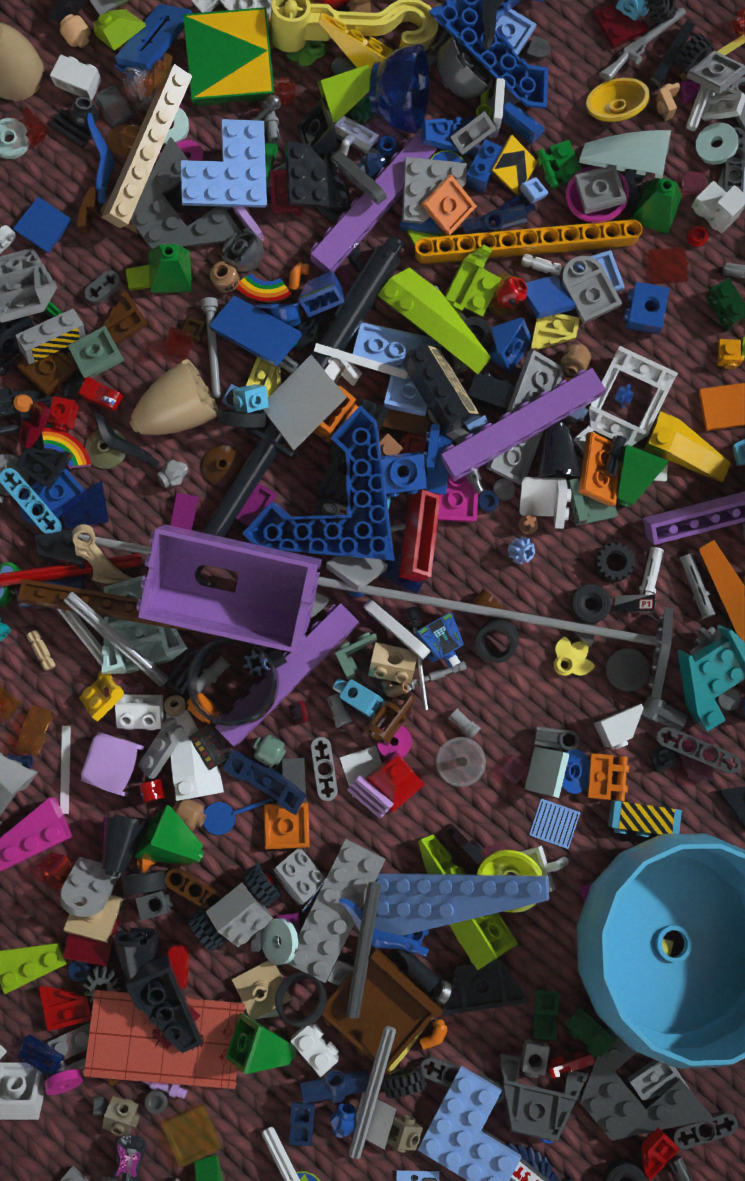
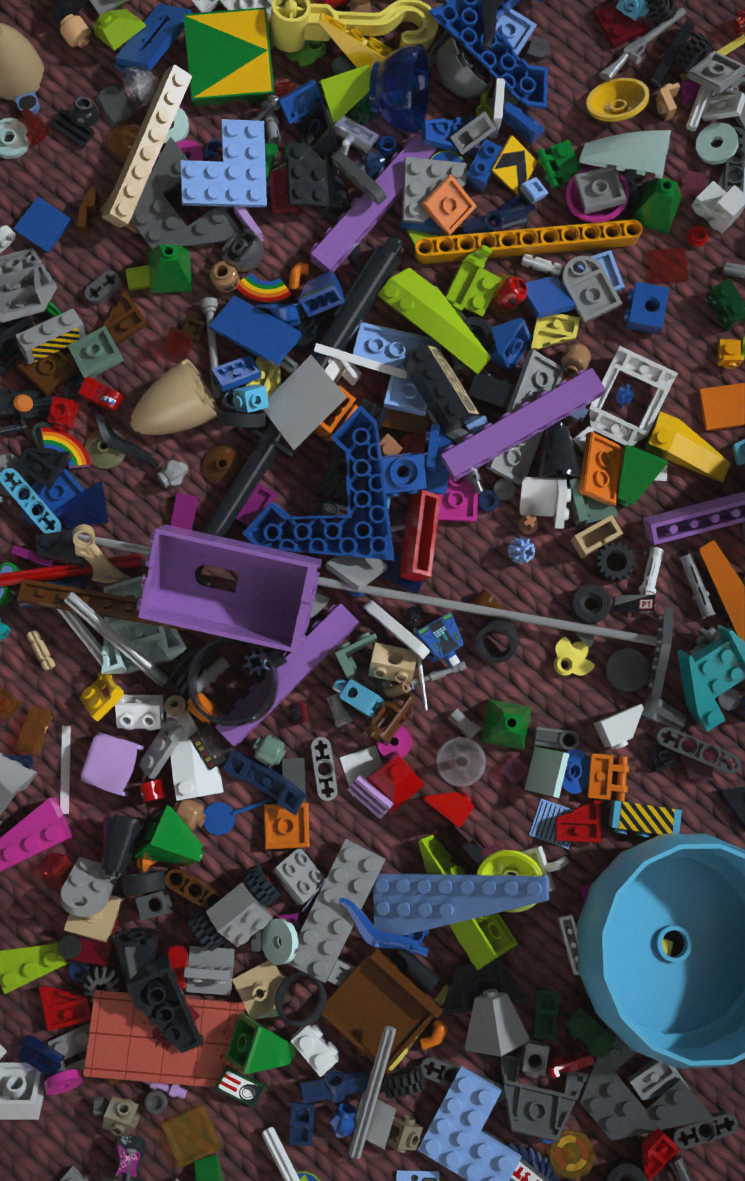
dark red slope [18,401,51,448] -> none
white brick [50,55,102,101] -> none
blue piece [87,113,114,204] -> none
clear orange slope [144,53,173,97] -> none
dark grey axle [346,882,381,1018] -> none
flat silver tile [432,979,452,1004] -> none
black axle [604,435,626,477] -> none
none -> magenta tile [11,545,59,567]
none -> tile [15,91,40,116]
none -> pearl dark grey tile [58,935,82,959]
none -> light grey bracket [184,945,235,995]
none -> blue plate [203,140,222,159]
none -> blue bracket [211,355,261,392]
none -> slope [215,1065,266,1107]
none -> blue bracket [277,79,322,124]
none -> red slope [422,791,474,828]
none -> light grey slope [465,989,529,1056]
none -> green slope [481,699,532,750]
none -> clear yellow tile [549,1129,595,1179]
none -> red wing [555,799,601,844]
none -> white piece [557,914,579,975]
none -> tan piece [571,515,623,559]

